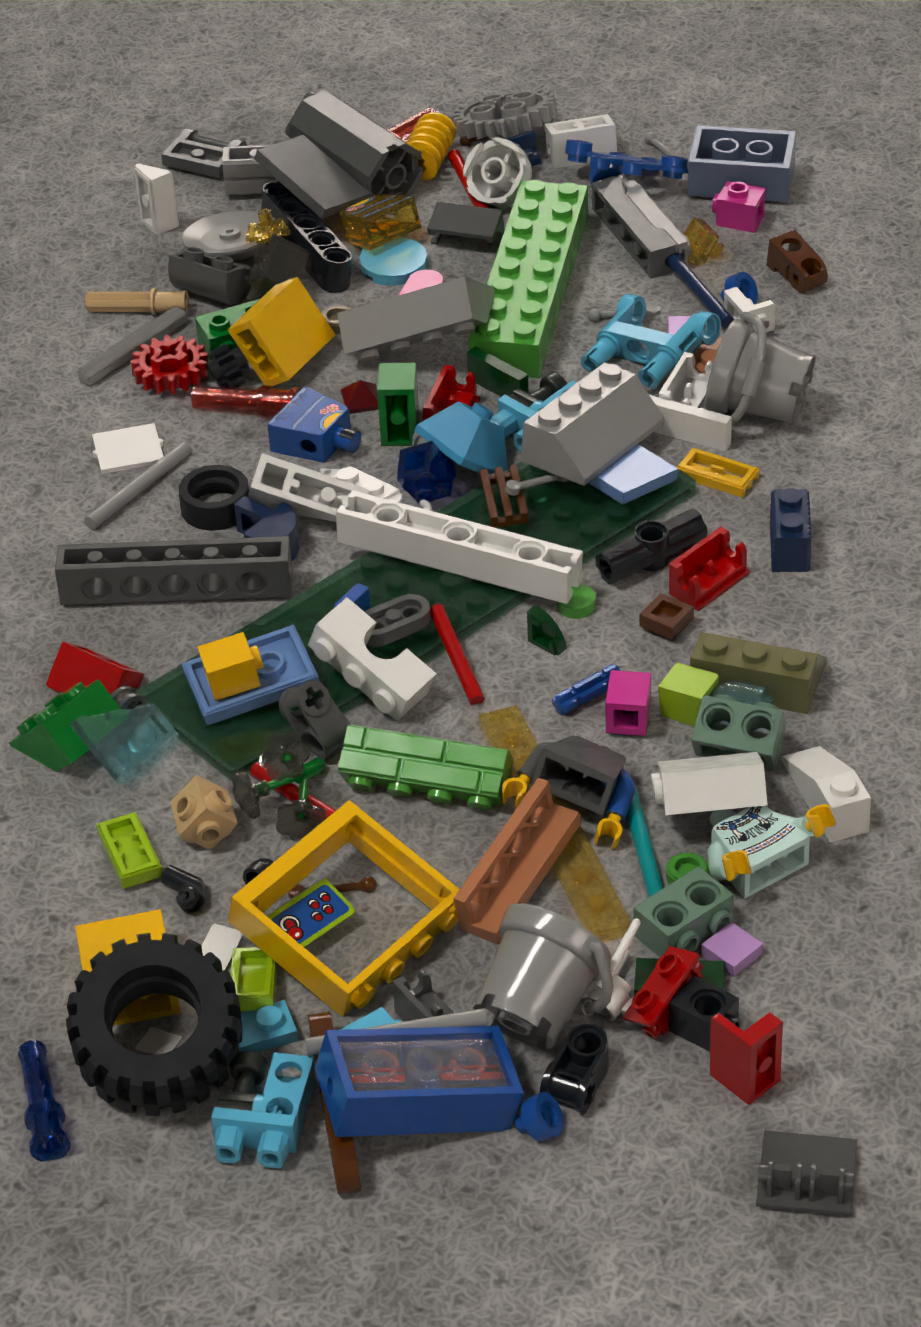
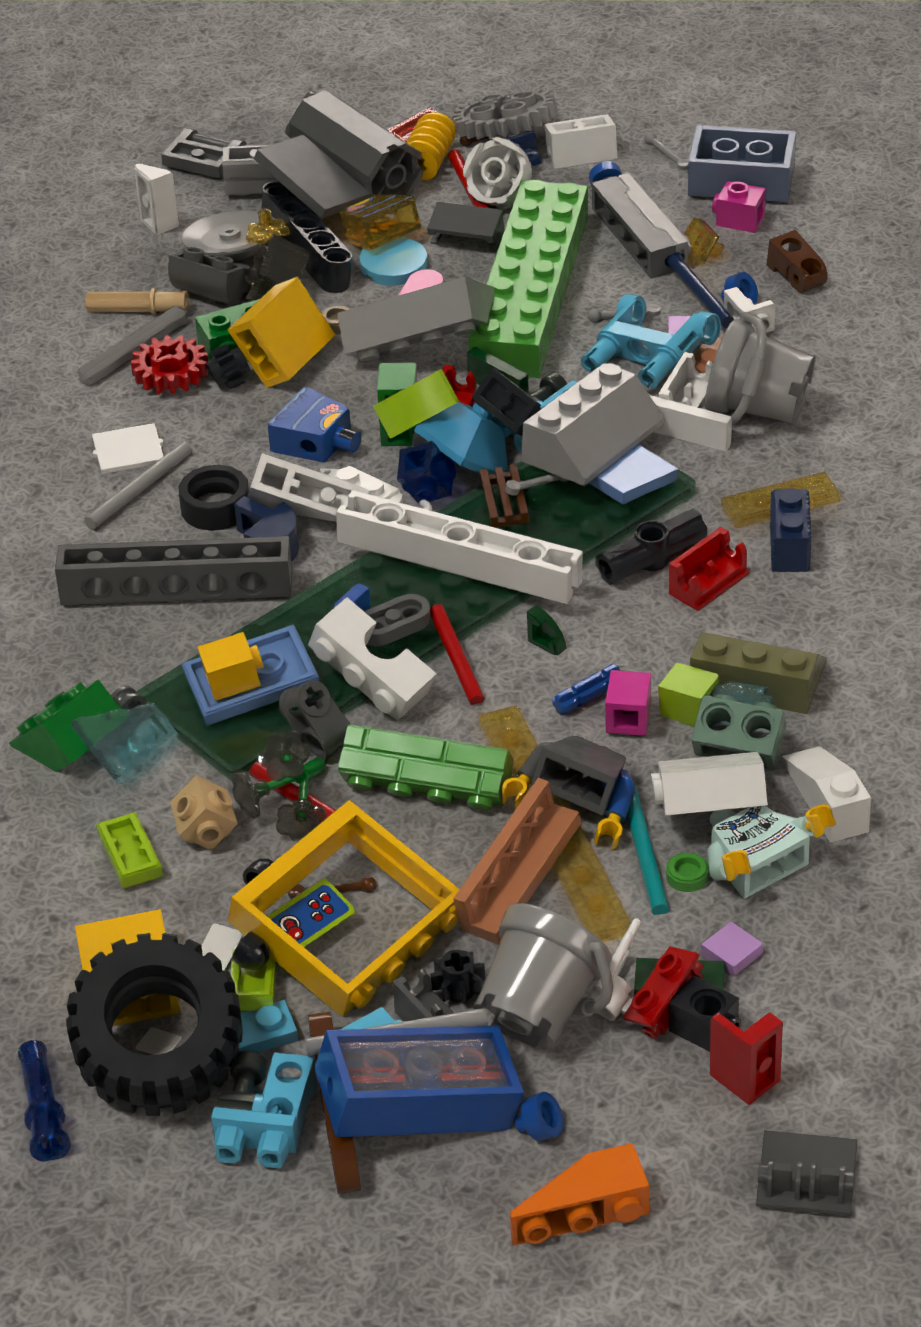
red panel [46,641,144,695] -> none
black arm [161,865,206,913] -> none
clear red pin [191,385,301,417] -> none
dark red slope [341,380,378,414] -> none
black piece [539,1024,609,1114] -> none
bright green tile [557,584,596,619] -> none
blue plant [565,139,688,179] -> none
sand green brick [633,866,734,957] -> none
reddish brown plate [639,593,694,640] -> none
yellow tile [676,448,760,498] -> none
none -> black hinge [231,931,270,971]
none -> lime slope [373,369,459,439]
none -> black gear [430,949,485,1004]
none -> black hinge [472,367,542,436]
none -> orange slope [510,1143,650,1246]
none -> clear yellow tile [721,472,840,529]

